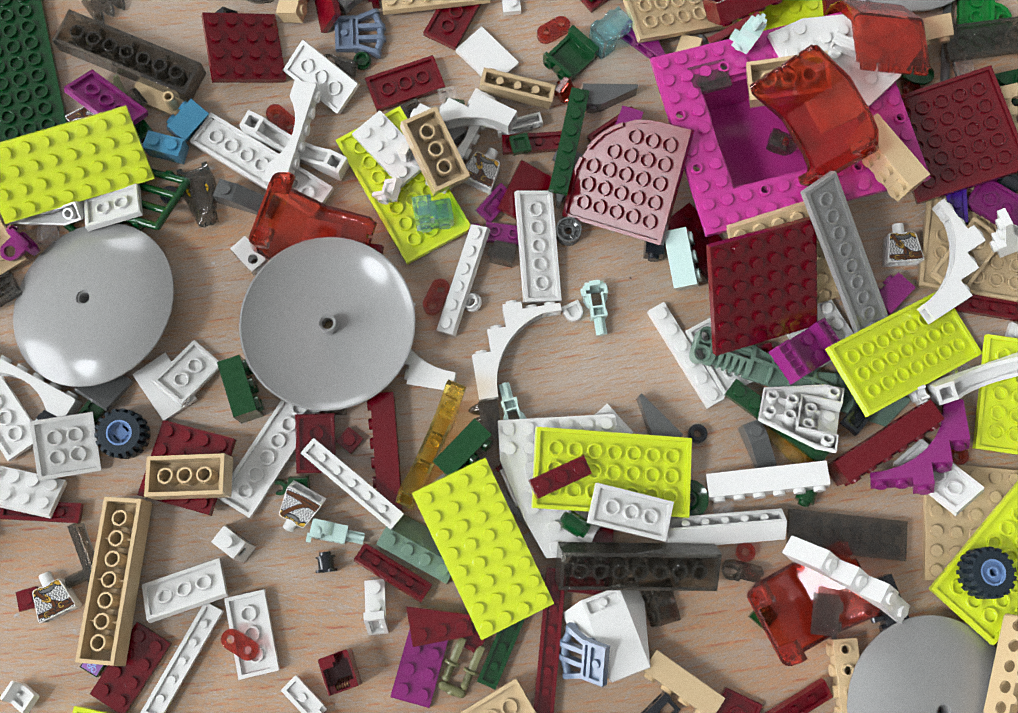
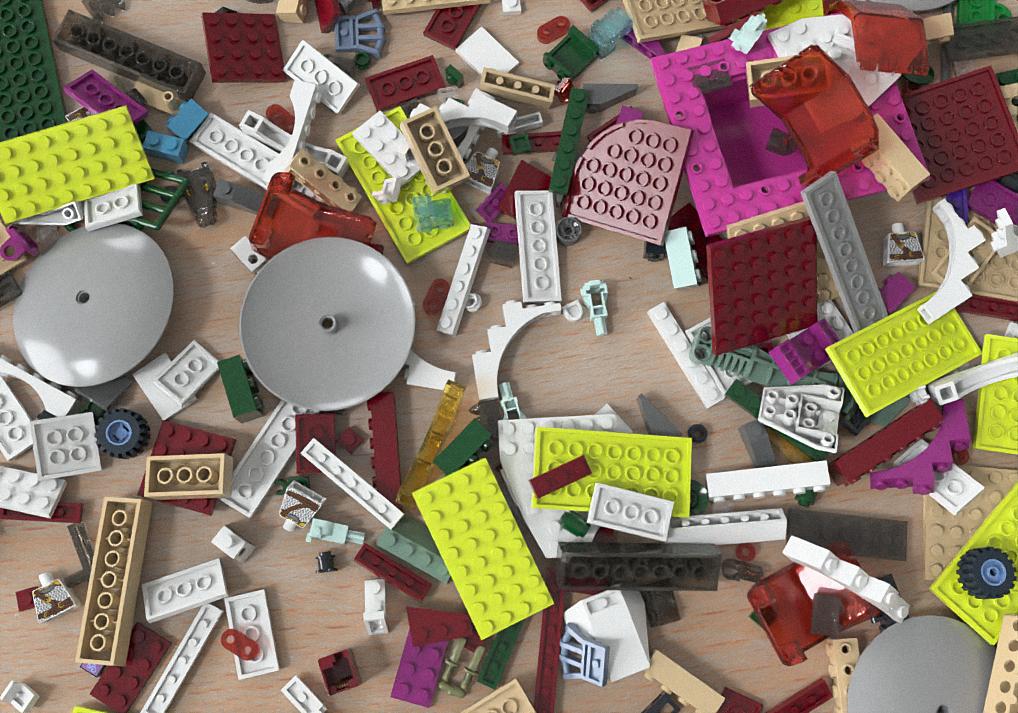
none -> tan brick [284,149,362,218]
none -> dark green plate [445,64,464,88]

